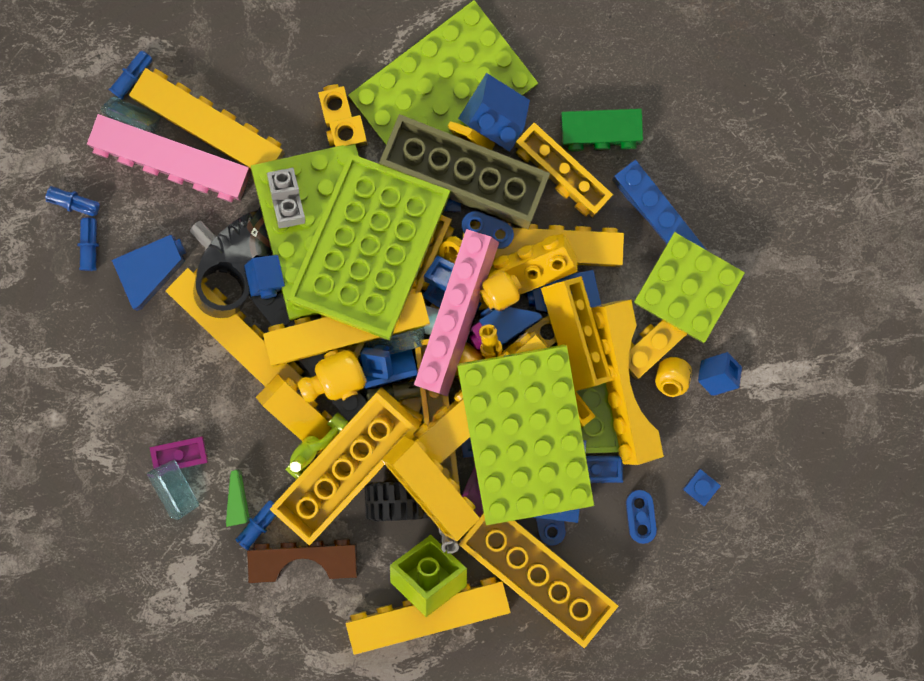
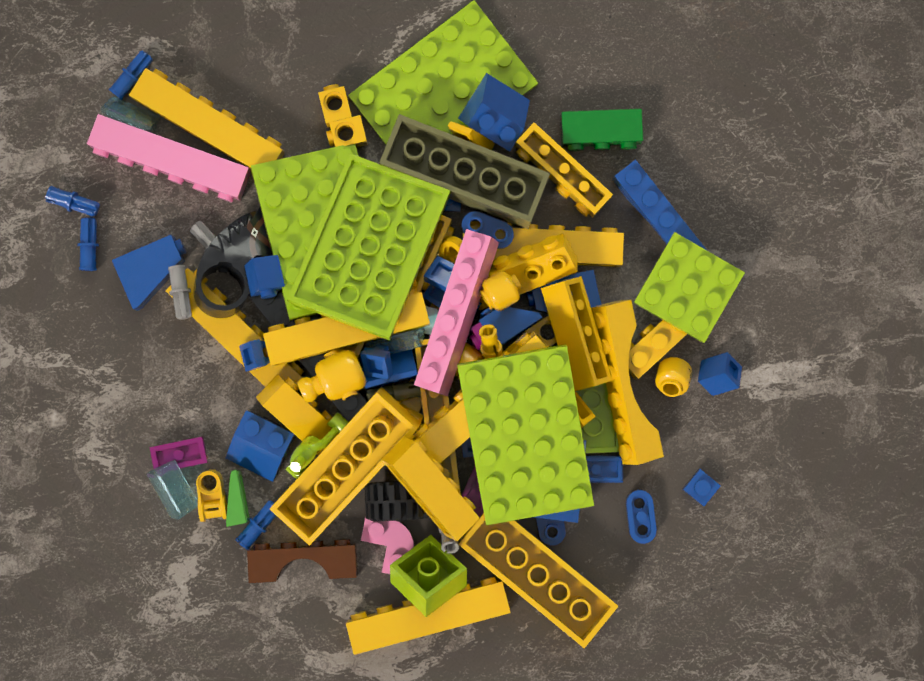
light grey slope [267,168,305,228] -> none
none -> light grey axle [168,265,192,320]
none -> yellow piece [196,469,227,522]
none -> blue slope [225,410,296,482]
none -> blue tile [239,339,270,372]
none -> bright pink plate [361,517,414,574]

